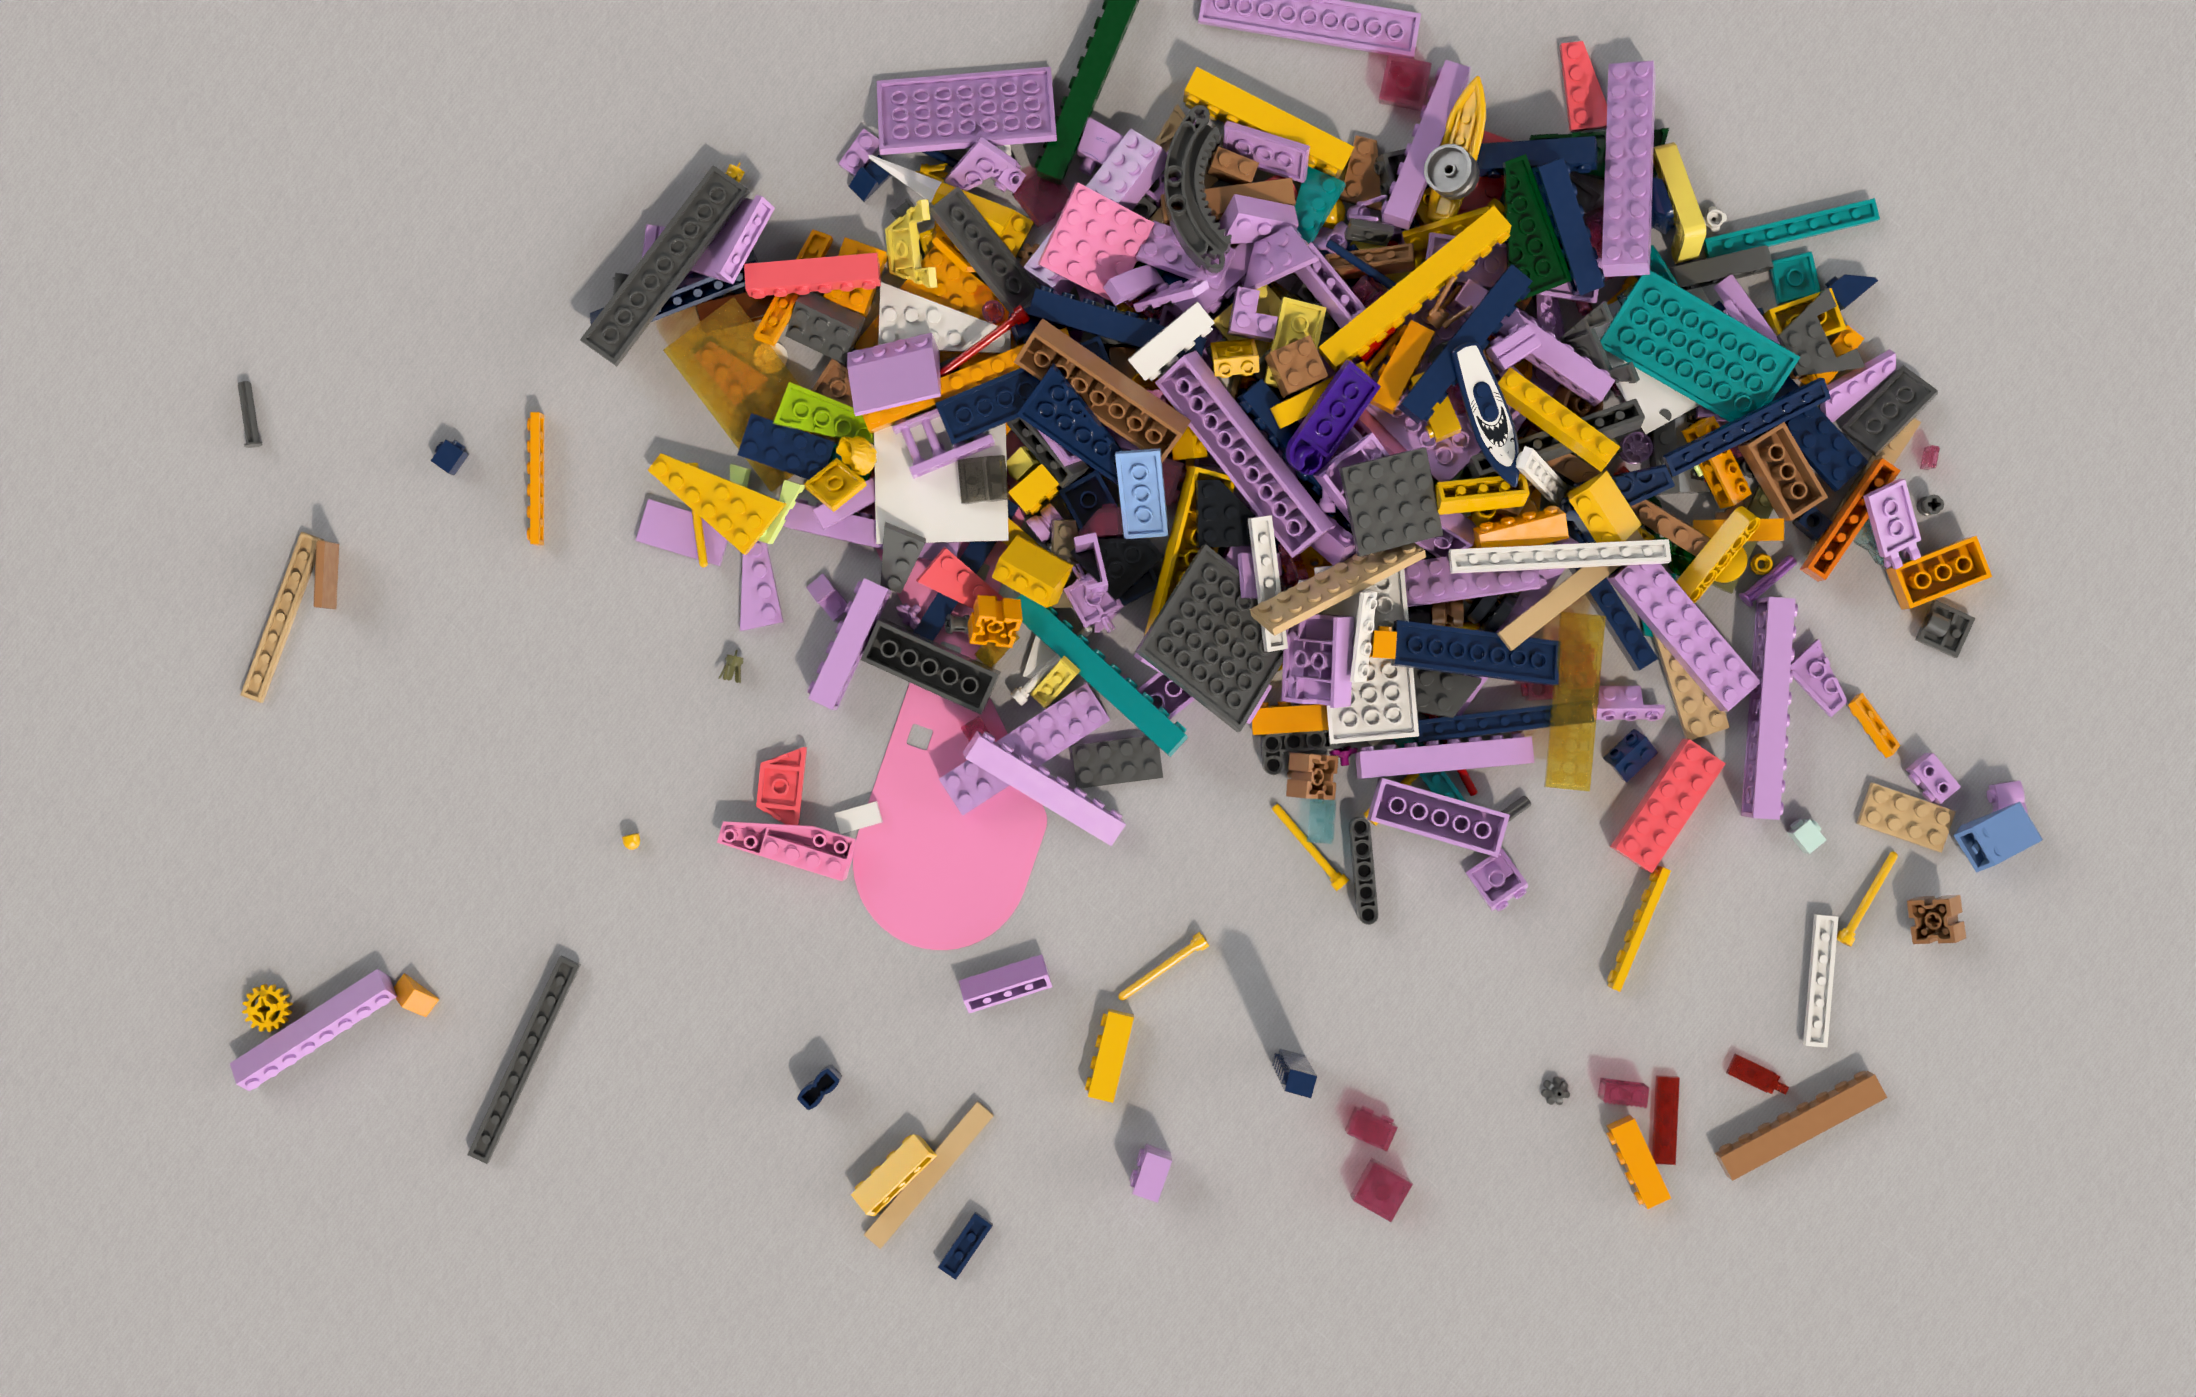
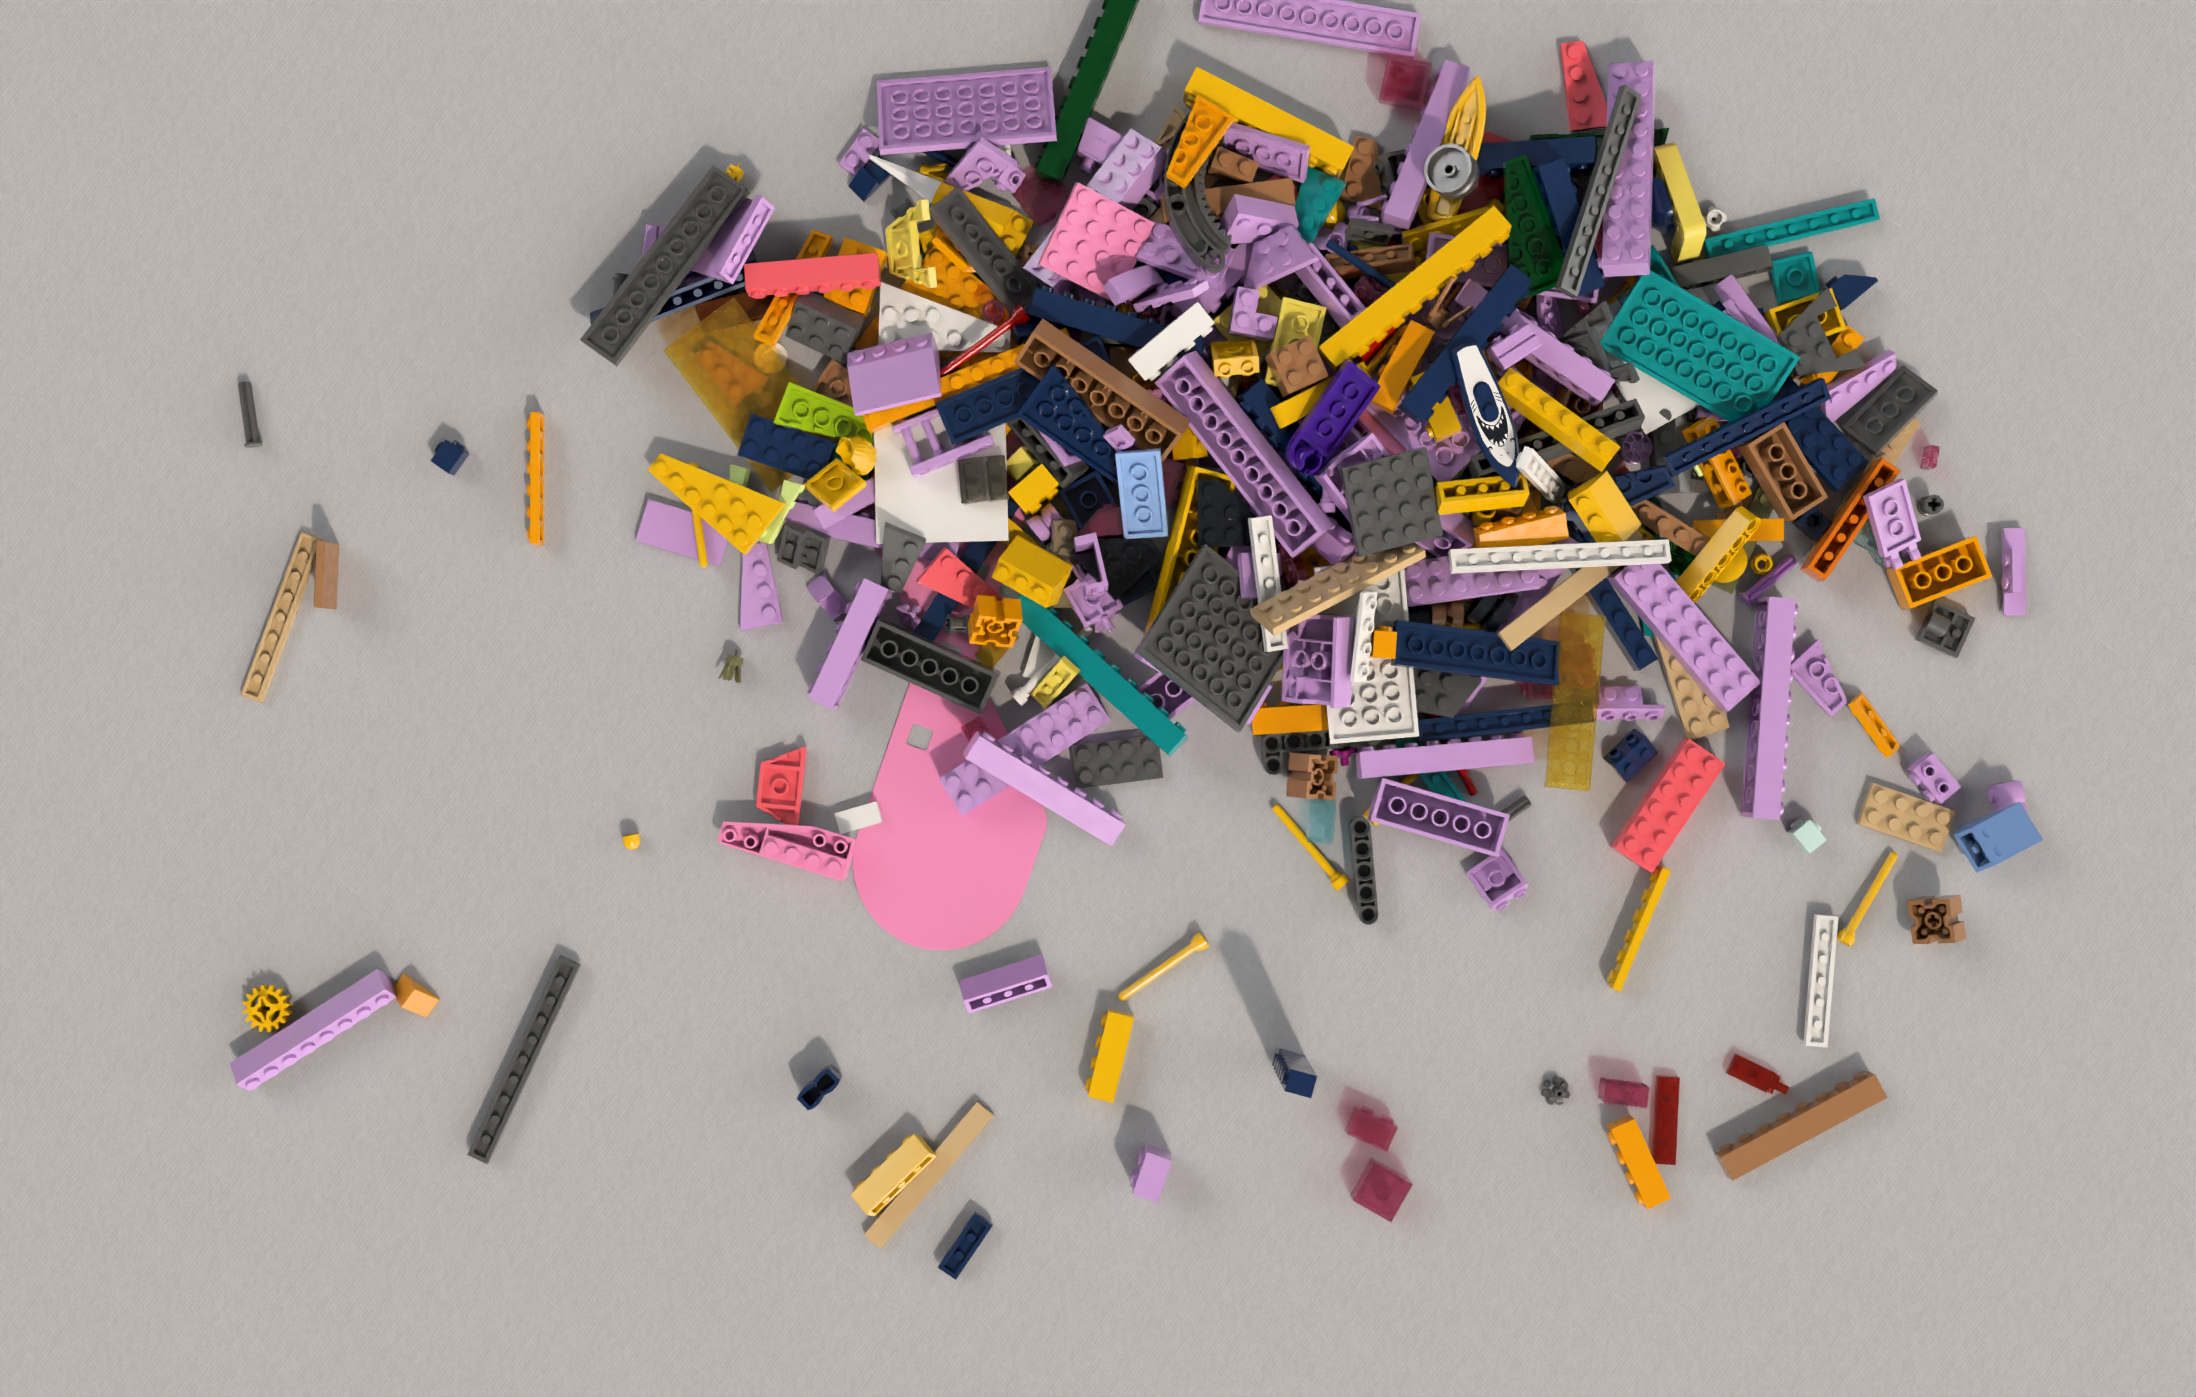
none -> dark grey slope [777,523,831,575]
none -> lavender plate [1103,424,1135,451]
none -> light orange wing [1166,94,1234,189]
none -> dark grey plate [1555,85,1642,298]
none -> lavender bracket [2001,528,2026,616]

